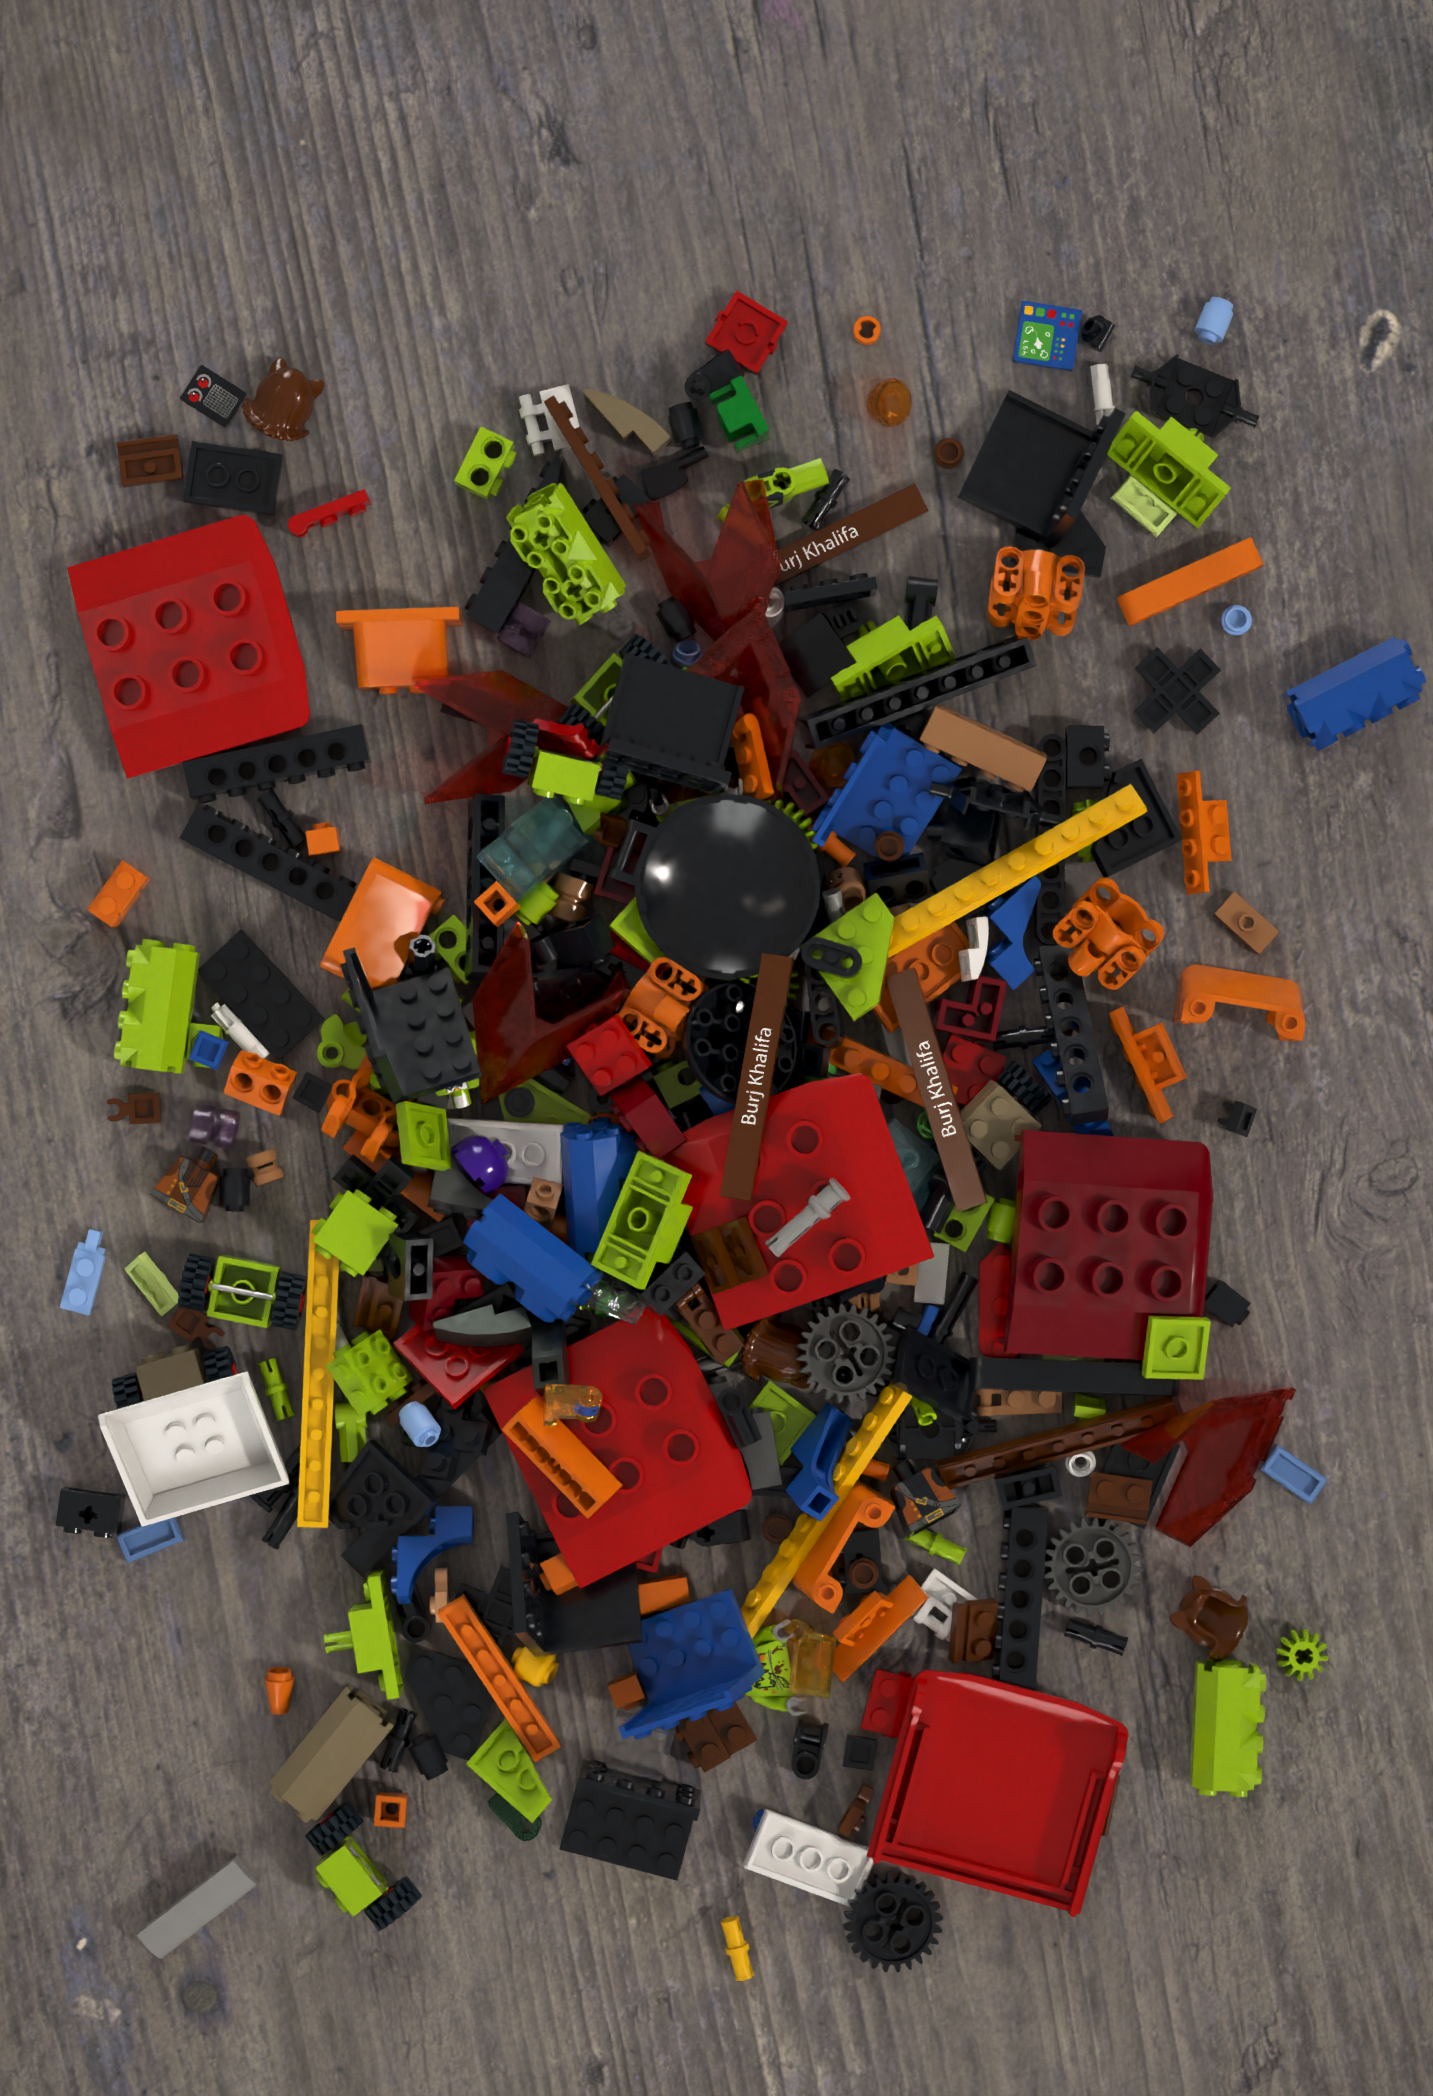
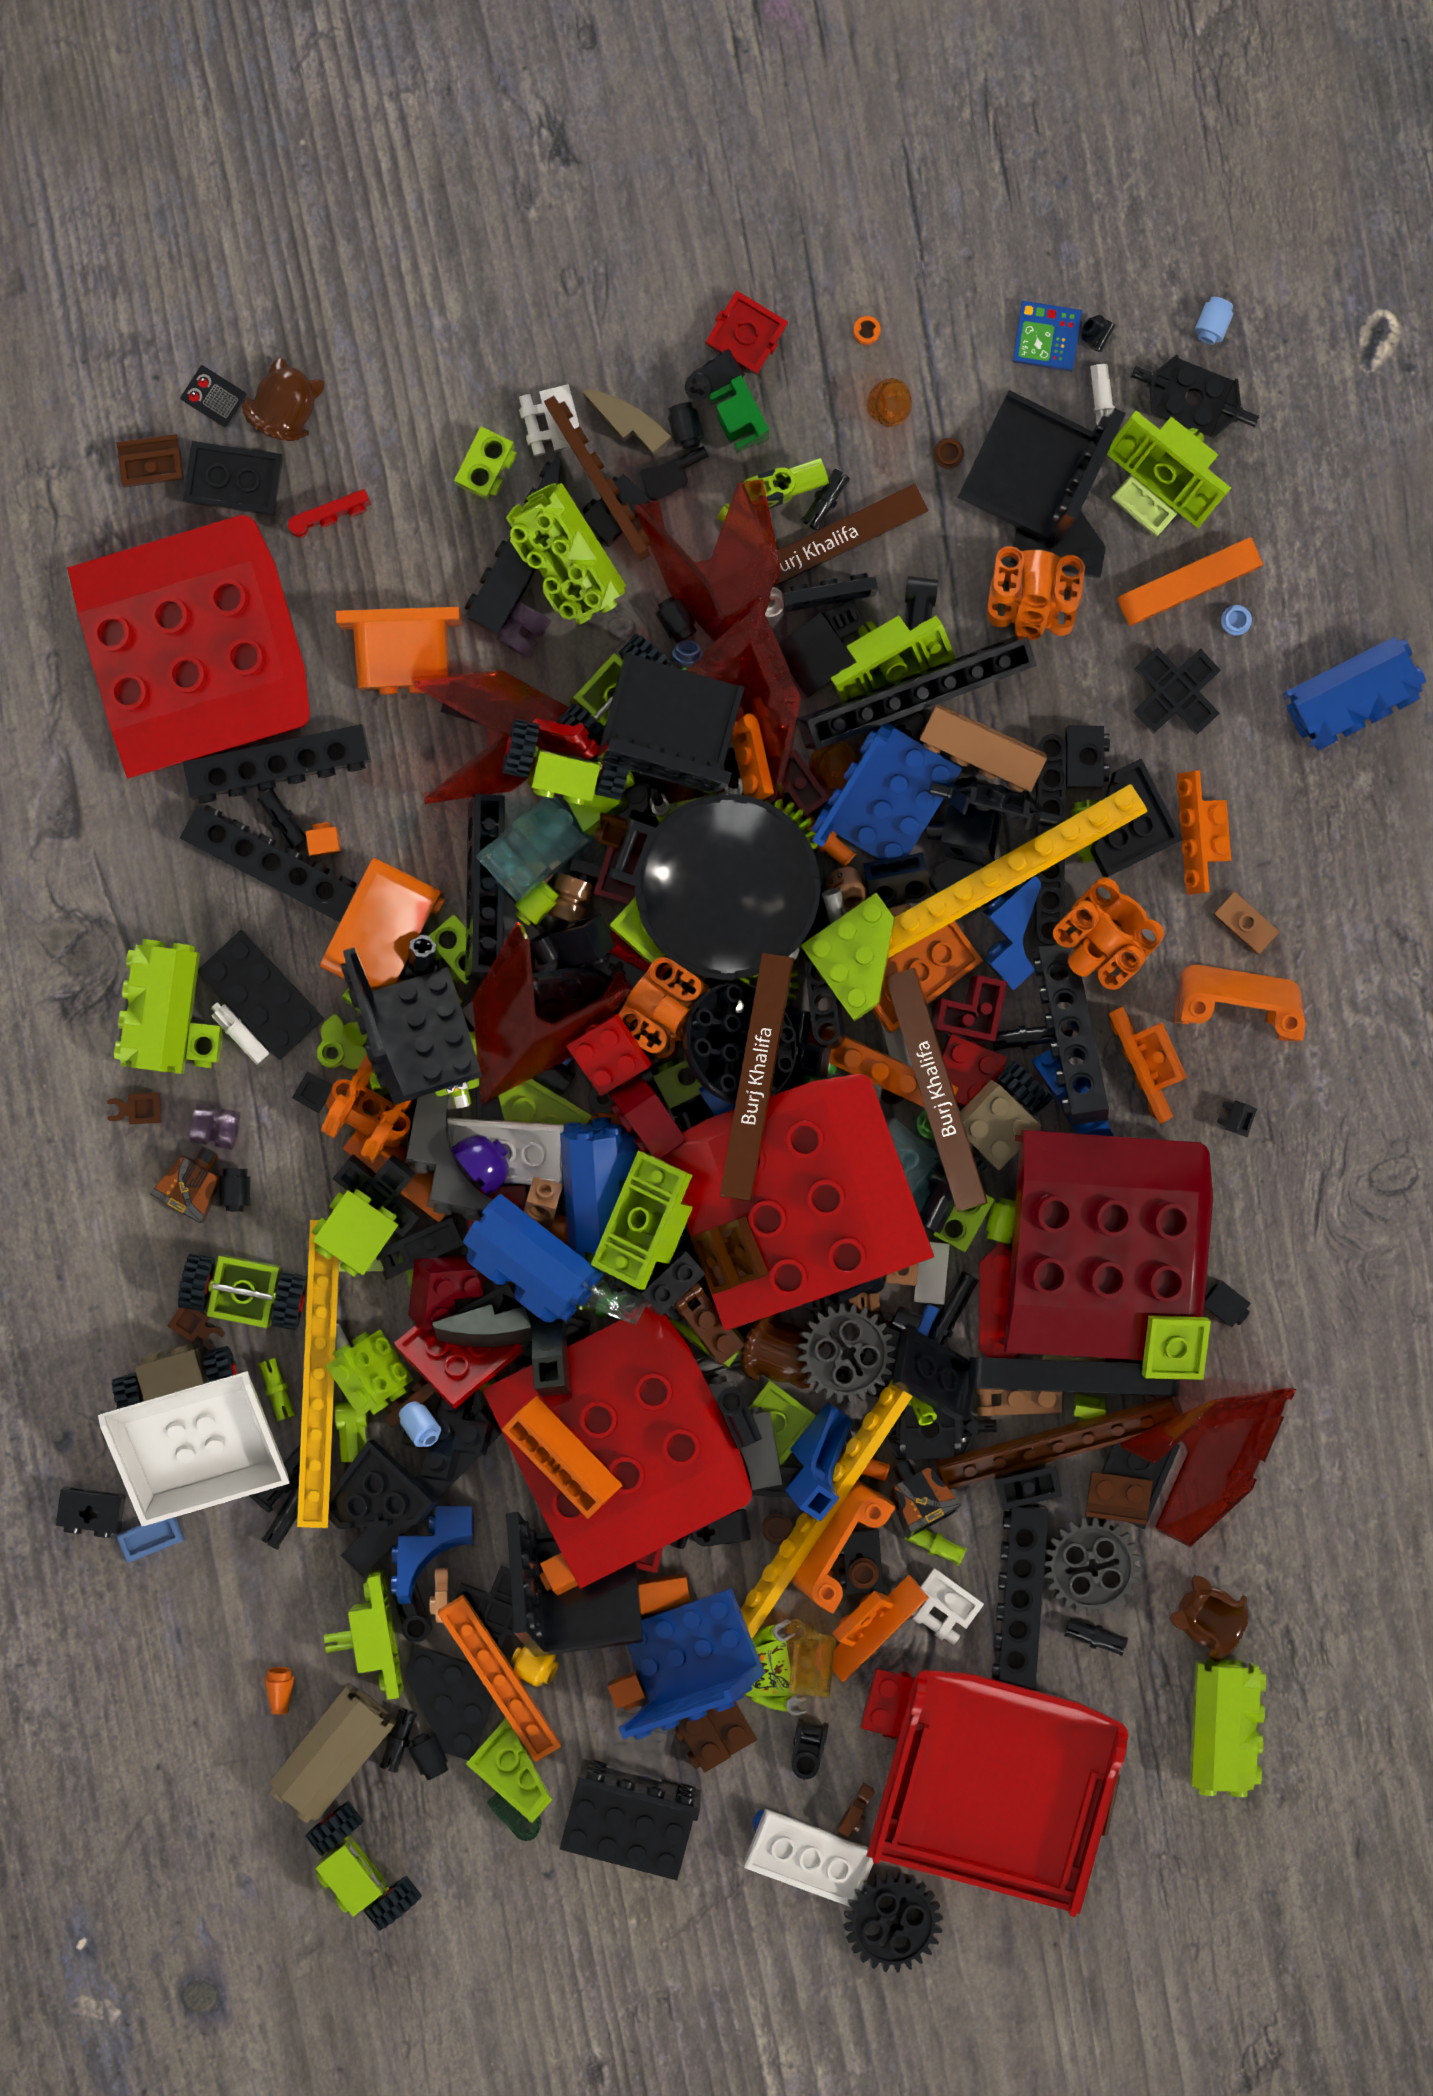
light blue hinge [60,1229,106,1315] -> none
orange brick [87,860,151,929] -> none
yellowish green plate [124,1252,179,1316] -> none
light grey brick [137,1855,259,1959] -> none
blue tile [189,1030,230,1070] -> none
orange brick [223,1050,298,1116] -> none
medium nougat wheel [246,1148,284,1187] -> none
reddish brown plate [352,1271,405,1340] -> none
orange plate [374,1791,408,1828] -> none
brick [388,1231,433,1301] -> none
lime plate [396,1101,452,1171] -> none
orange plate [474,881,521,927] -> none
black plate [504,1087,535,1117] -> none
clear yellow leg [542,1384,603,1426] -> none
yellow pin [720,1916,754,1981] -> none
light grey pin [765,1177,851,1257] -> none
black plate [801,937,863,979] -> none
black plate [842,1734,877,1771] -> none
reddish brown plate [874,830,905,861] -> none
reddish brown plate [948,1598,998,1664] -> none
white slope [958,916,989,982] -> none
white plate [1065,1451,1096,1477] -> none
medium blue tile [1259,1444,1328,1505] -> none
lime gear [1276,1628,1329,1681] -> none

